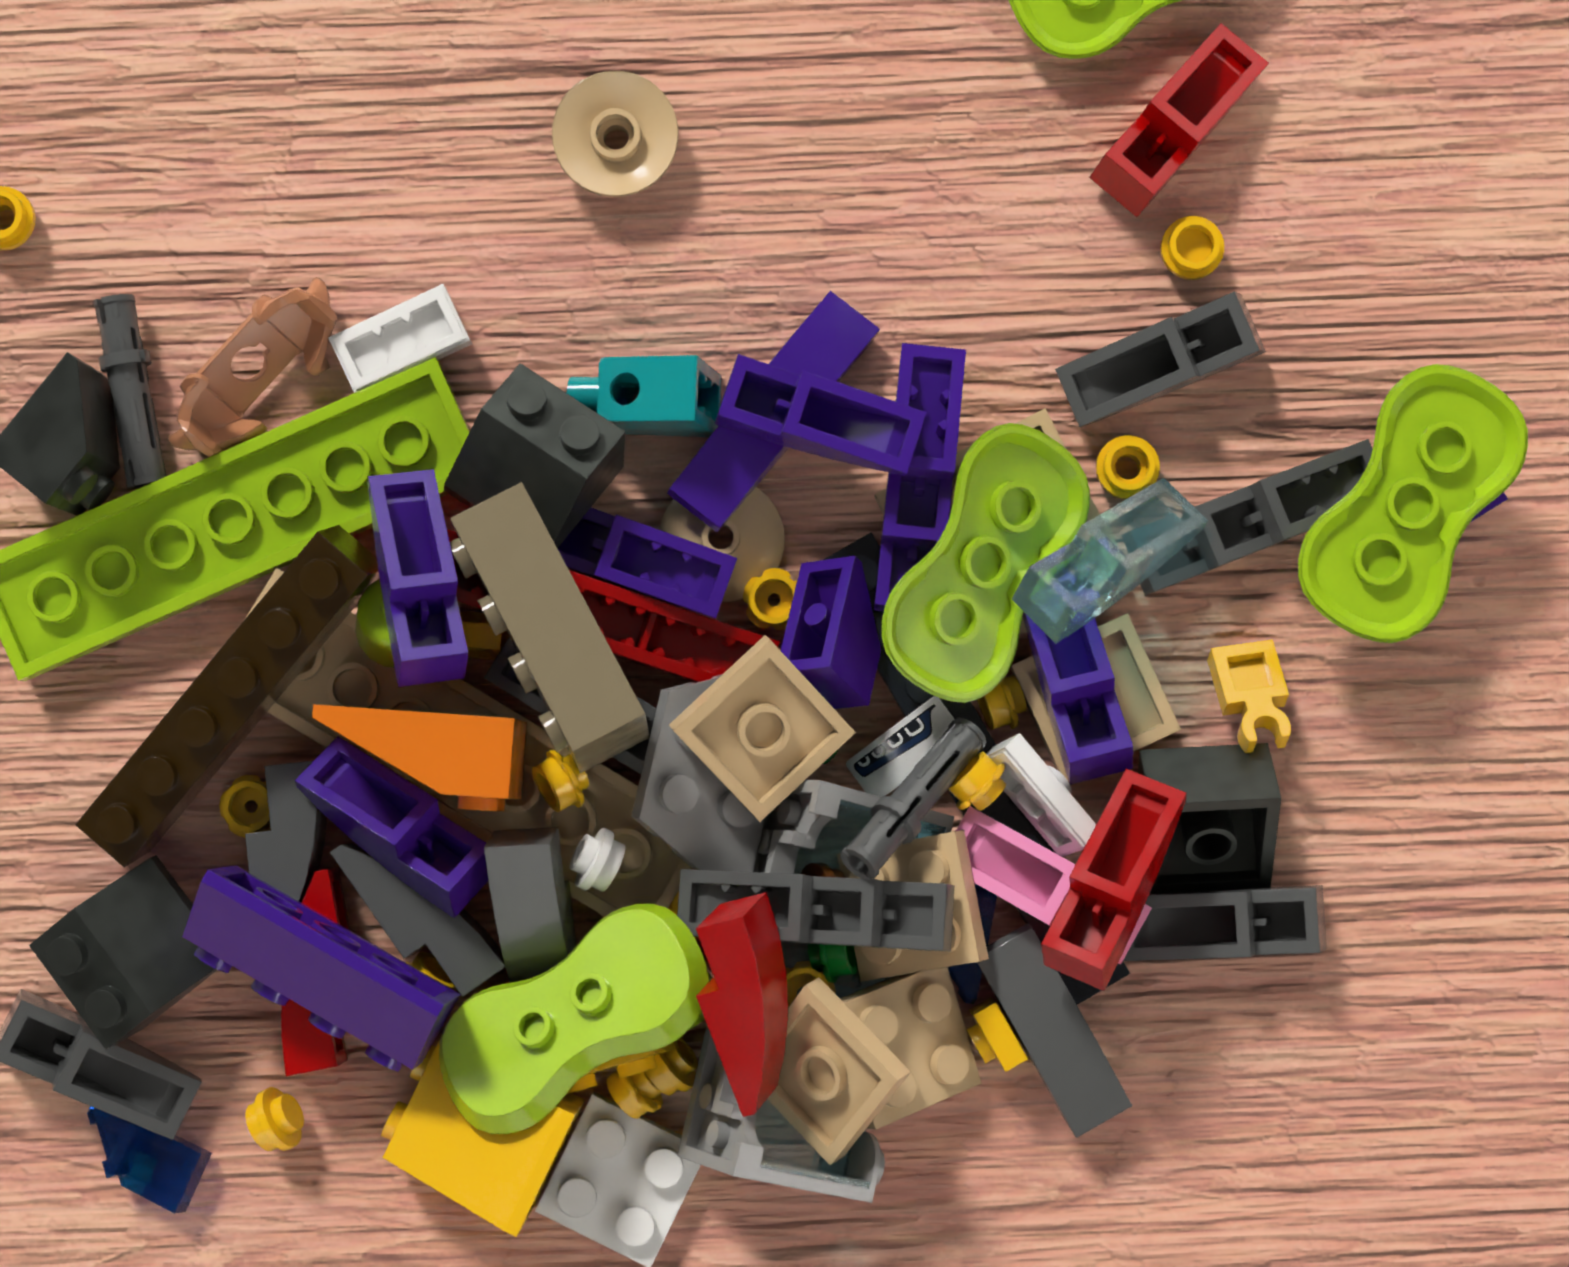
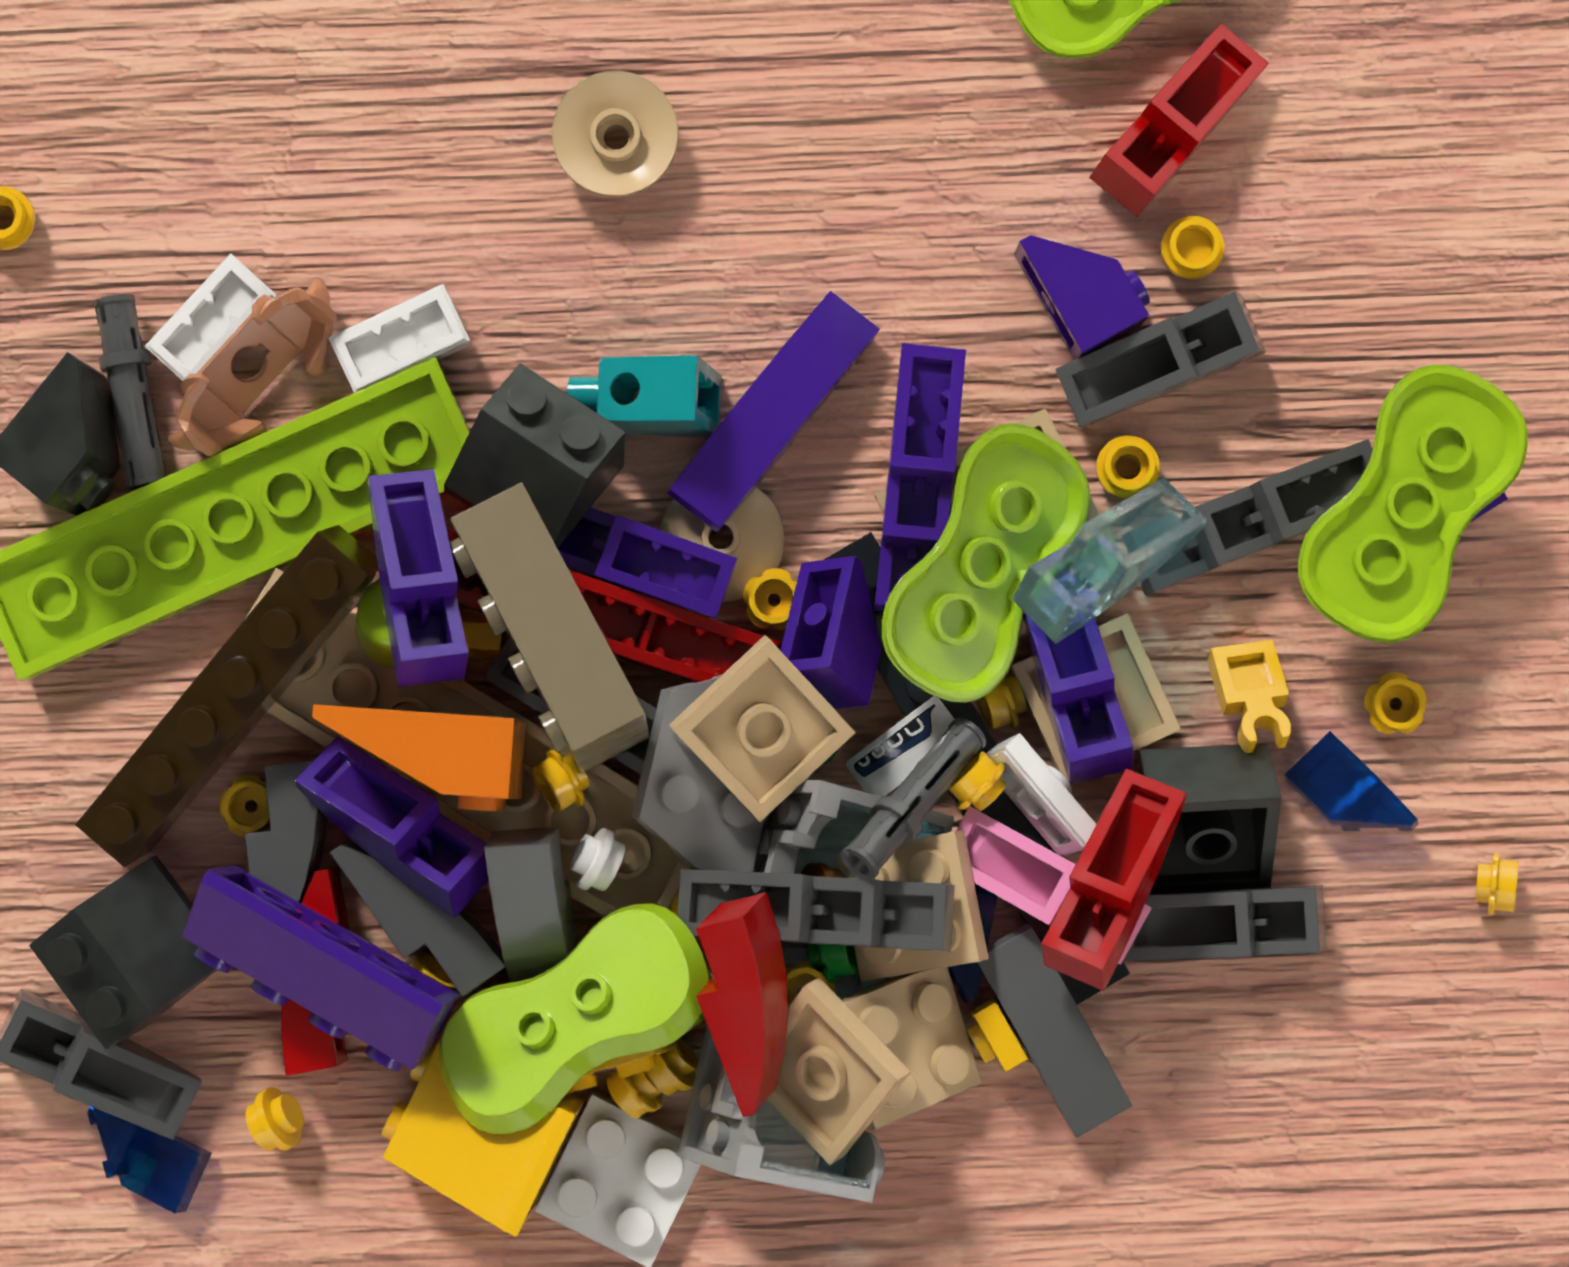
dark purple slope [714,354,927,476] -> none
none -> white plate [145,253,277,381]
none -> dark purple slope [1014,235,1150,360]
none -> clear blue slope [1284,731,1419,831]
none -> yellow plate [1364,672,1427,735]
none -> yellow plate [1475,852,1519,916]

